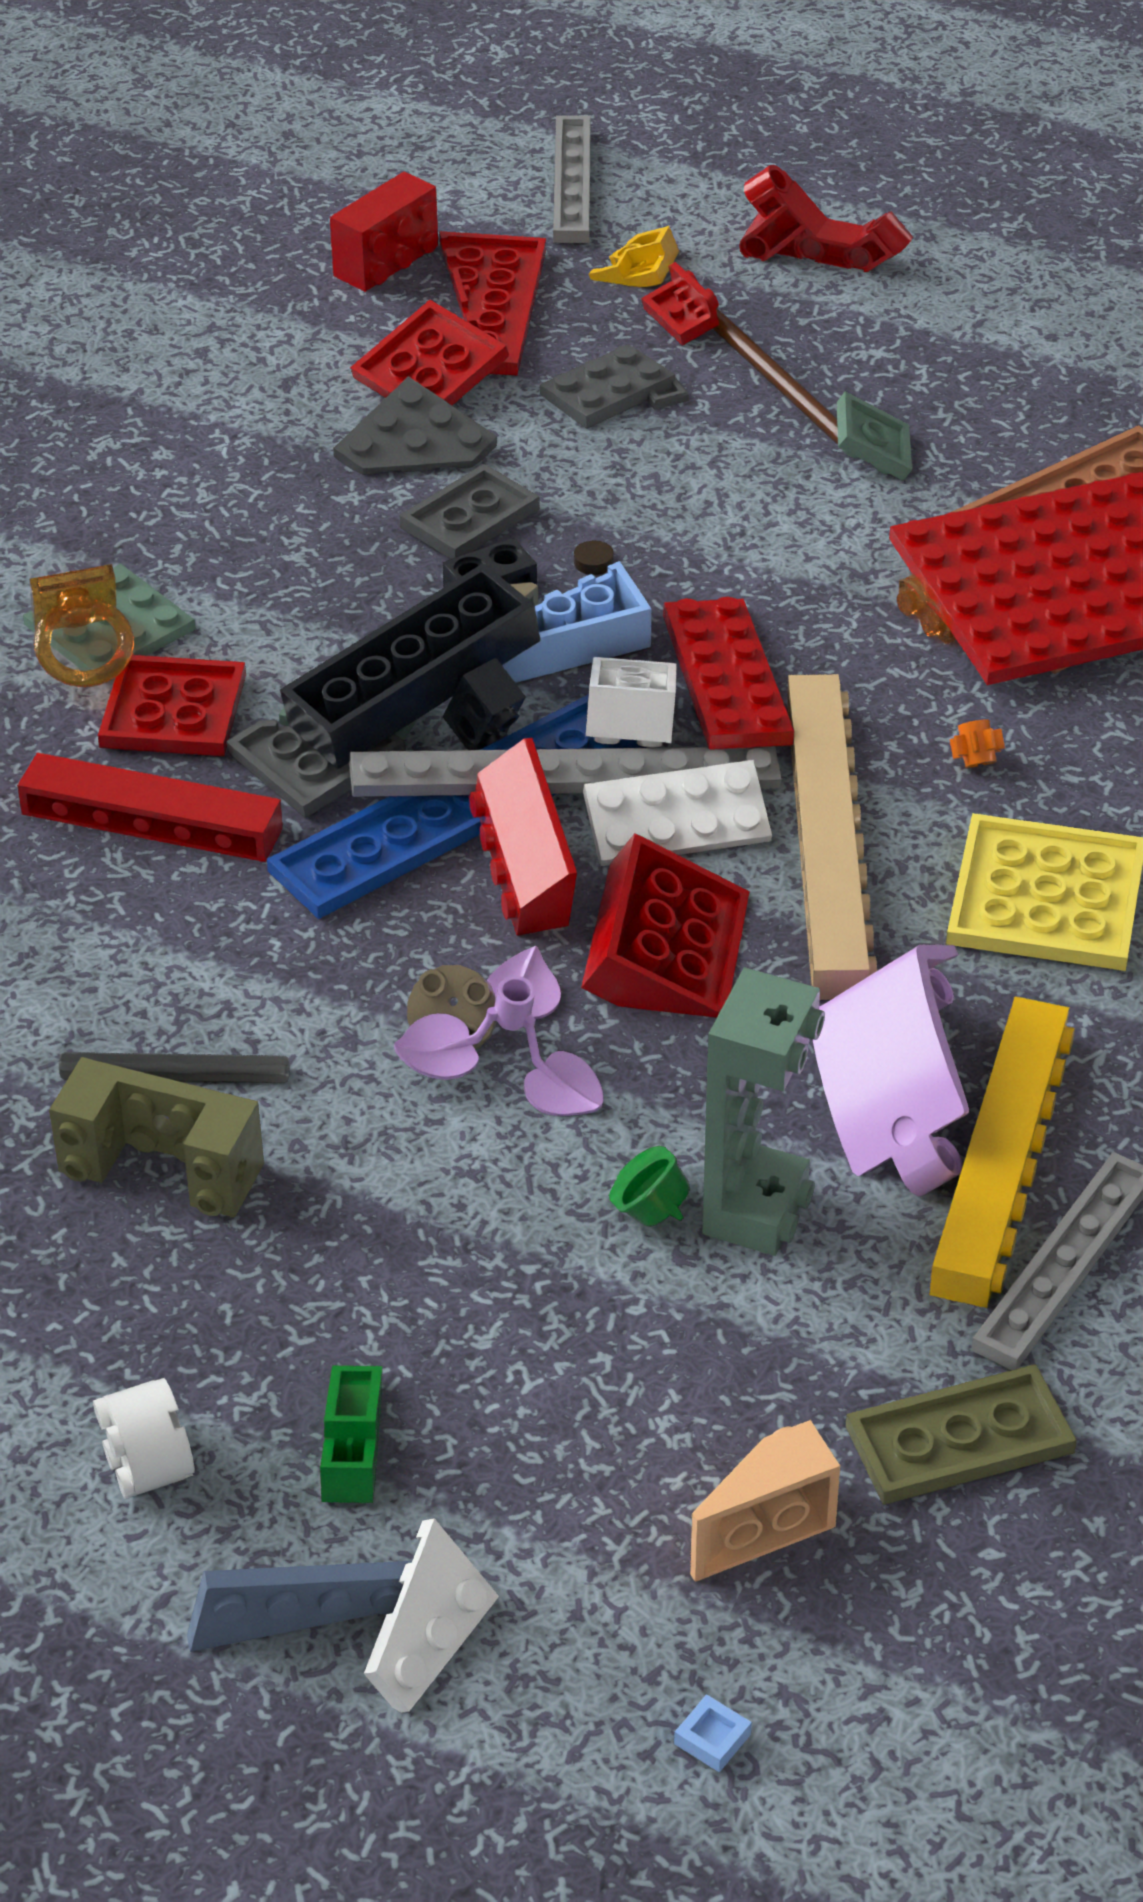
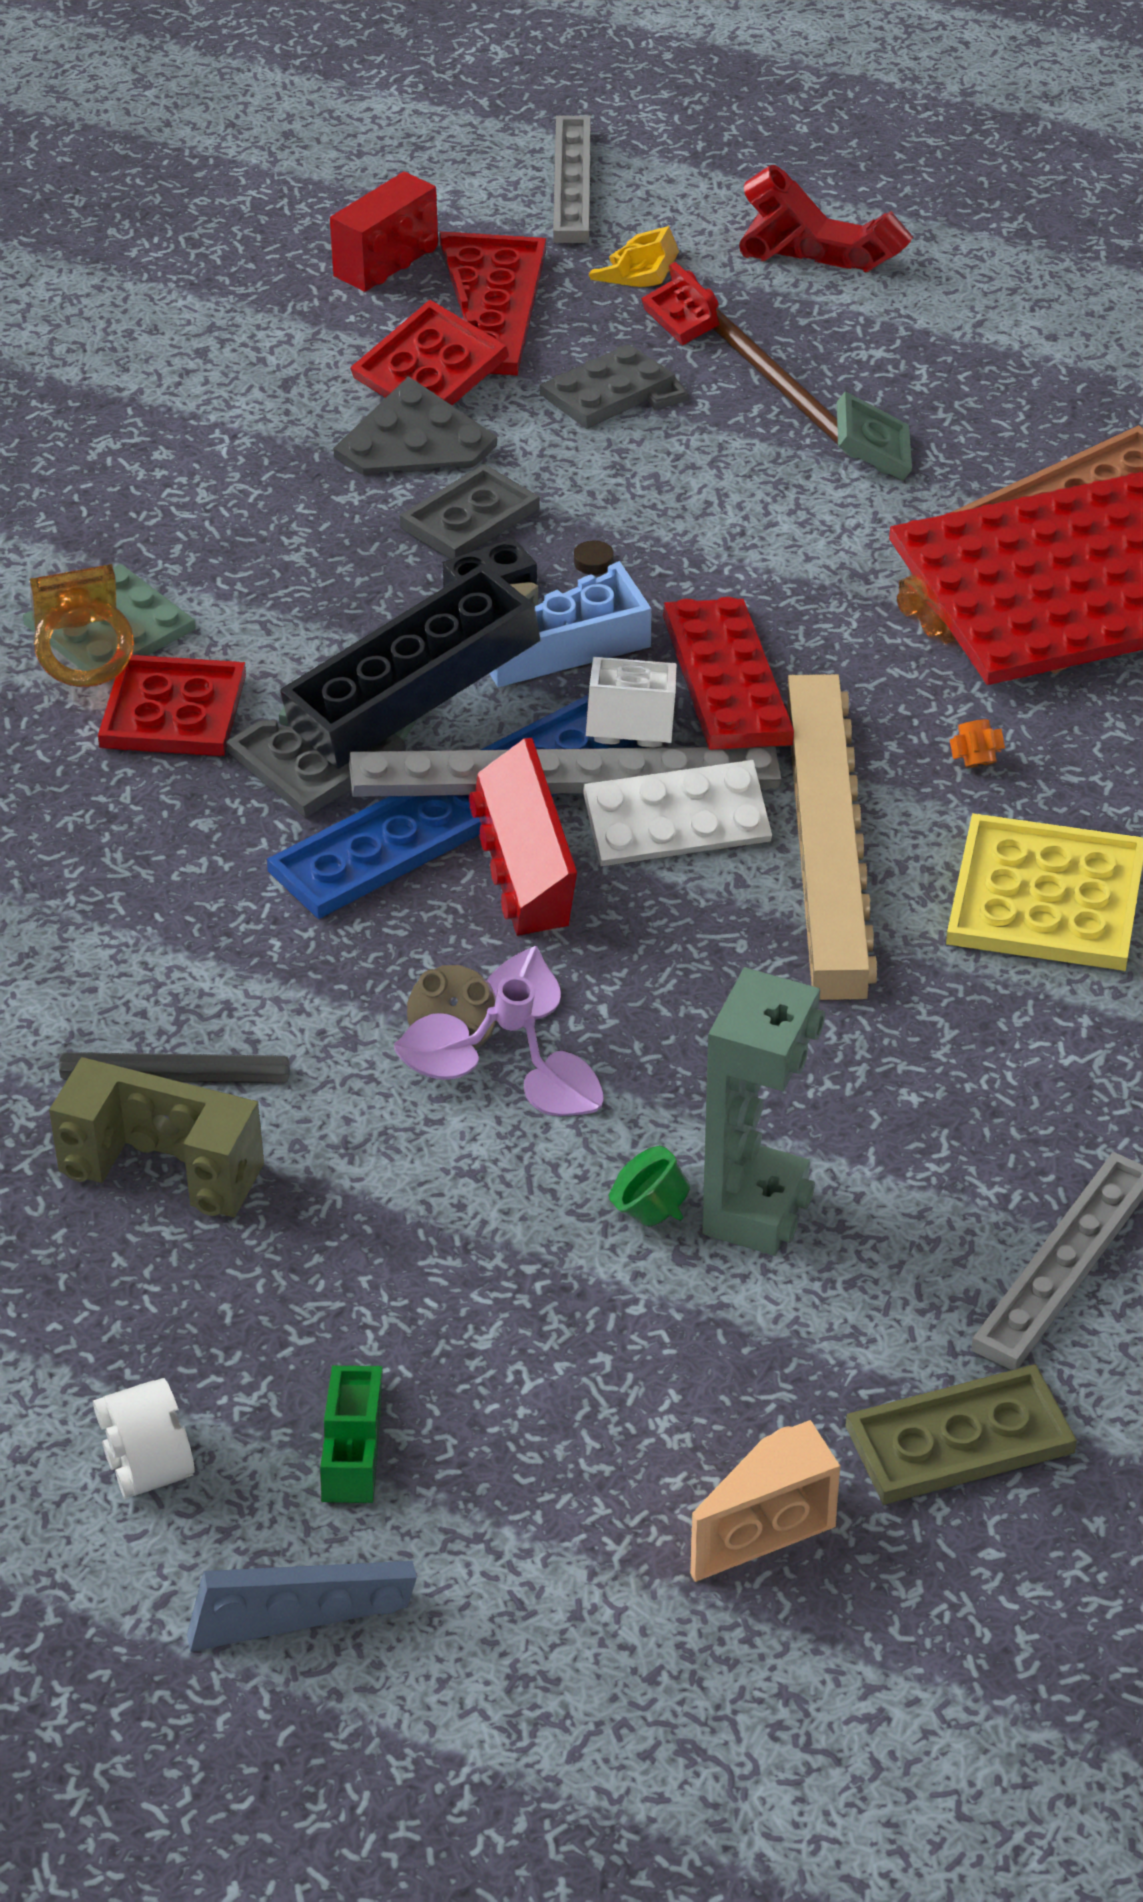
red brick [17,752,283,862] -> none
white wing [364,1518,499,1713] -> none
black brick [443,658,526,750] -> none
red slope [581,833,750,1018] -> none
light blue plate [674,1694,752,1772] -> none
lavender panel [813,945,969,1196] -> none
yellow brick [929,996,1075,1308] -> none

